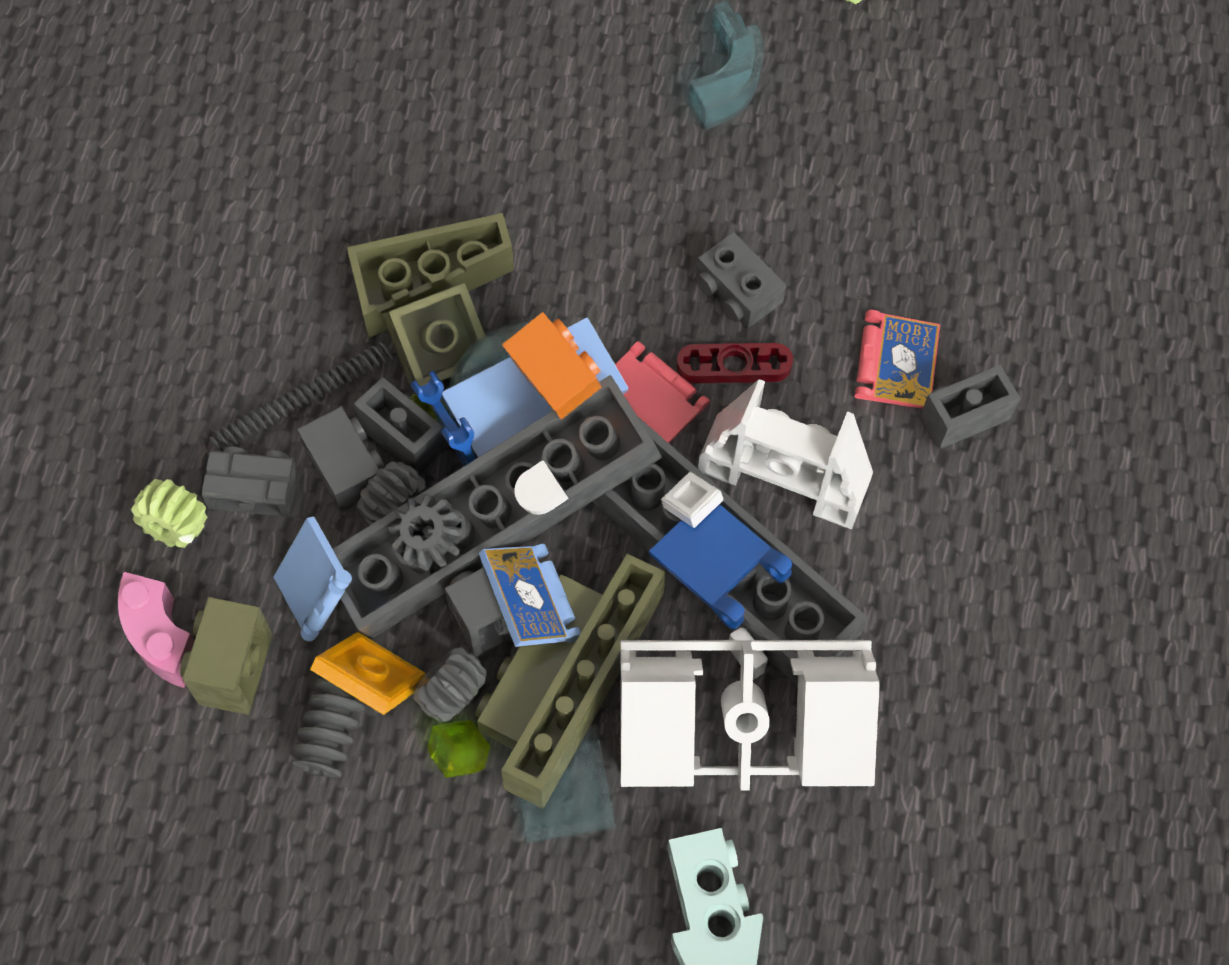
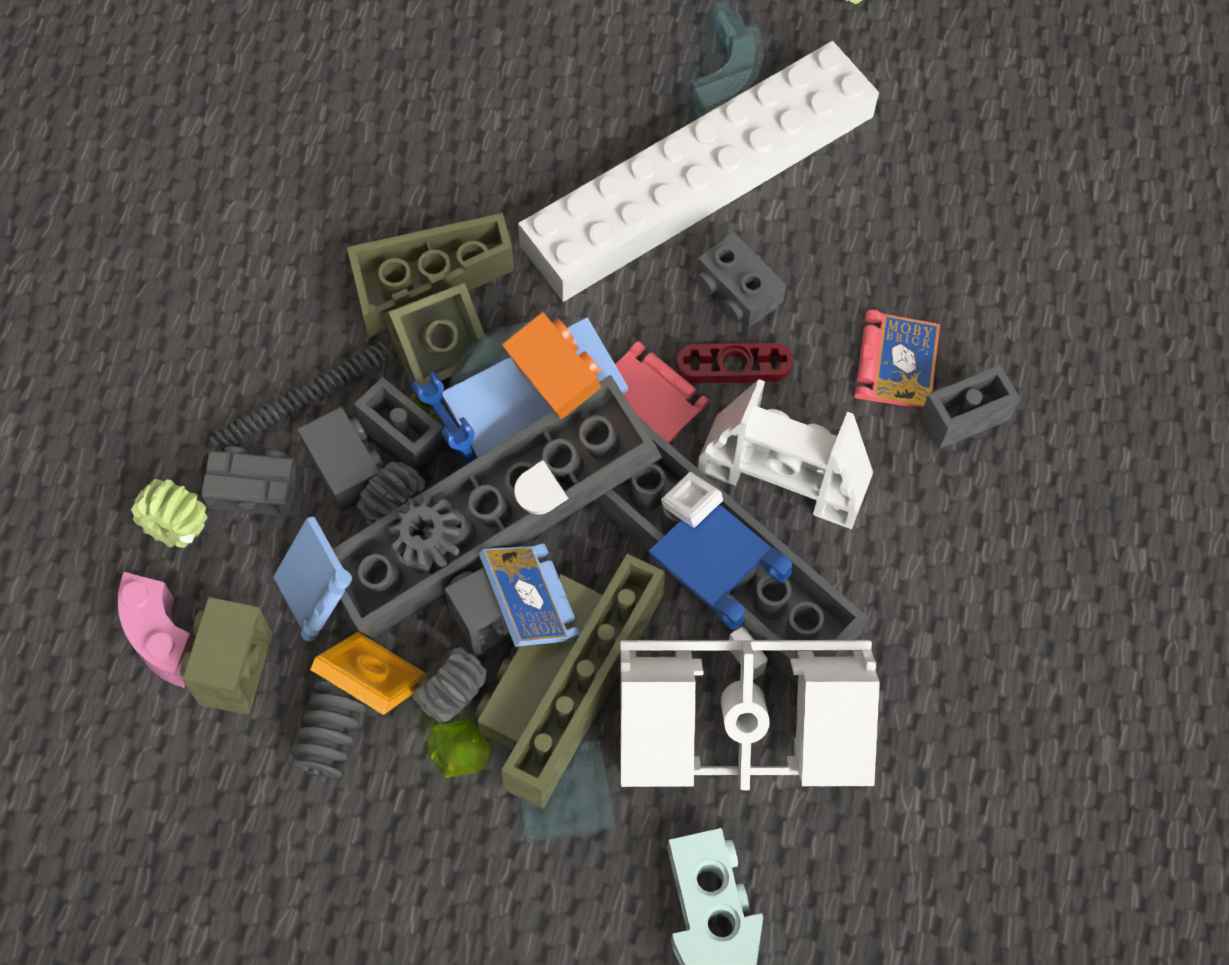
none -> white brick [518,41,879,302]

